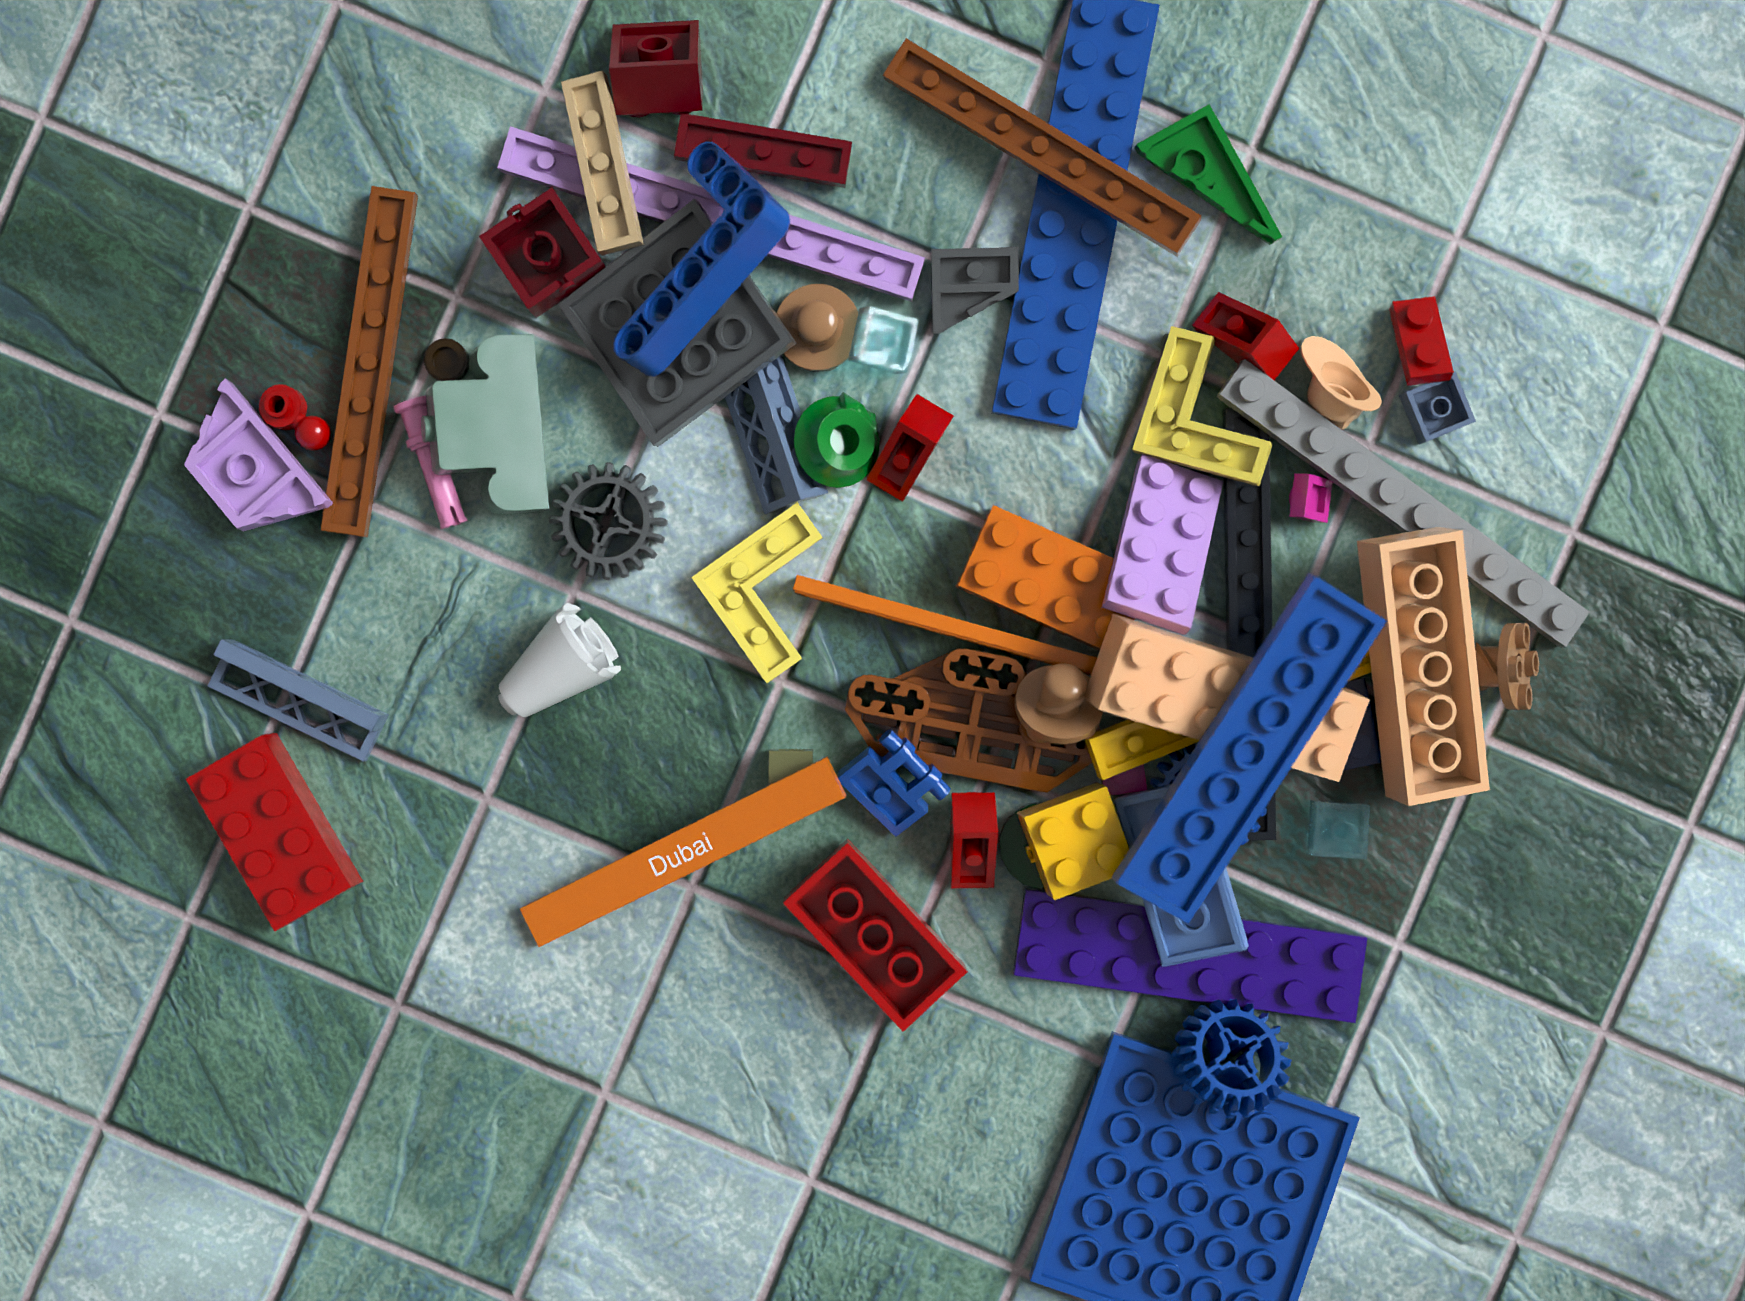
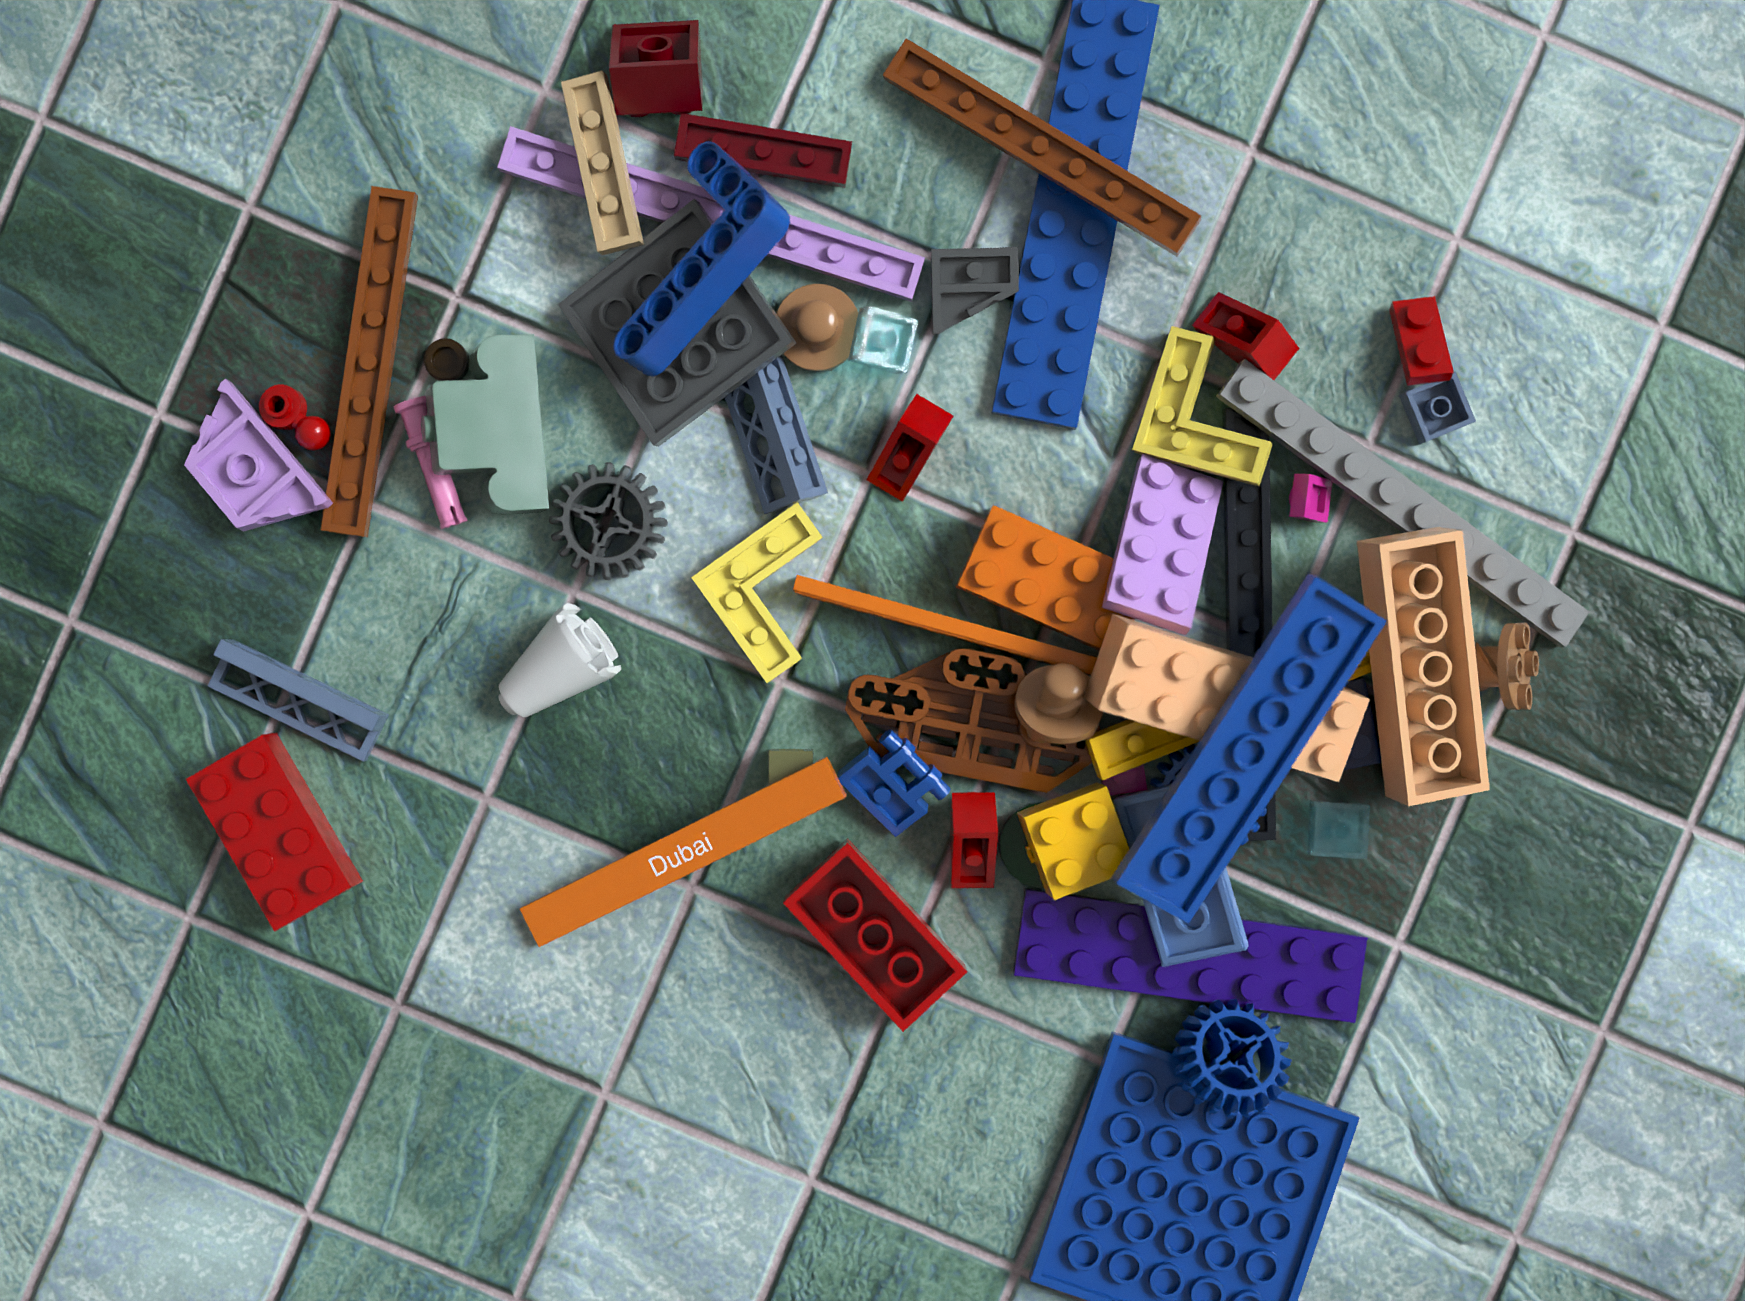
dark red brick [479,187,605,318] -> none
green piece [794,392,880,488] -> none
green wing [1134,104,1282,245] -> none
light nougat piece [1301,336,1382,430] -> none

